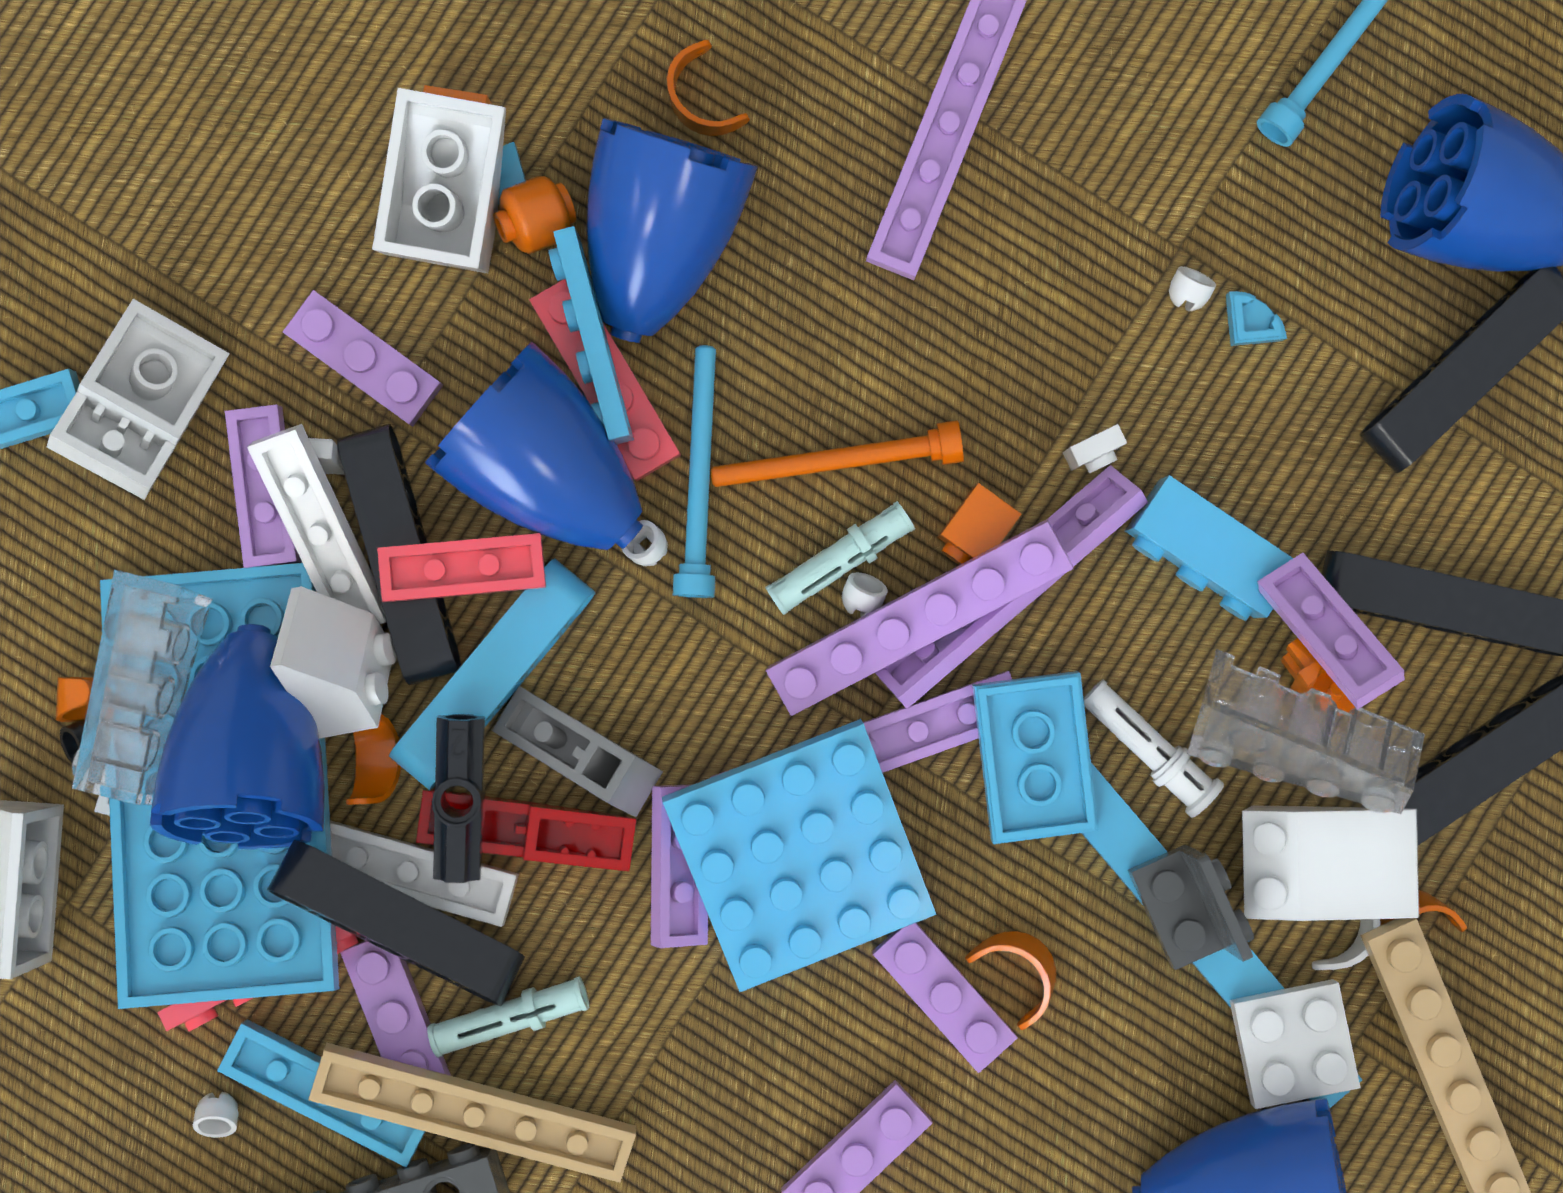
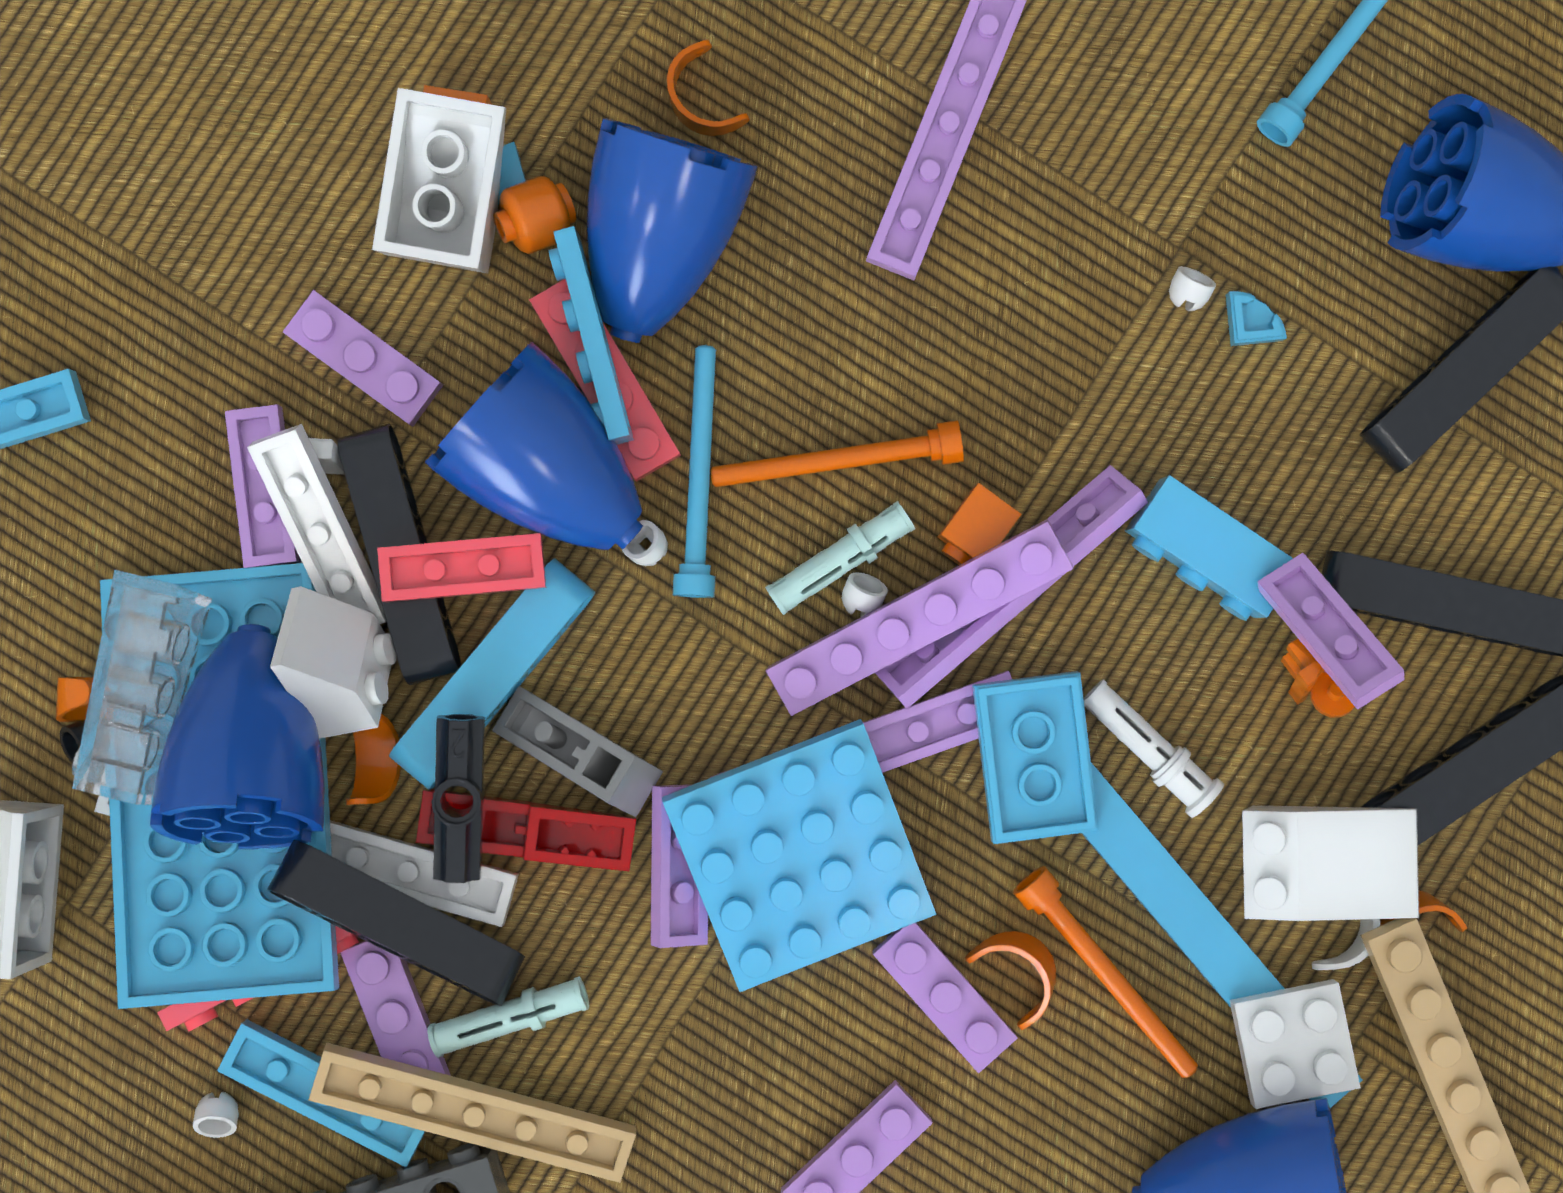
white slope [47,299,230,500] -> none
white plate [1062,424,1127,474] -> none
dark grey bracket [1128,844,1254,970] -> none
clear wedge [1187,649,1425,814] -> none
none -> orange piece [1013,866,1198,1078]

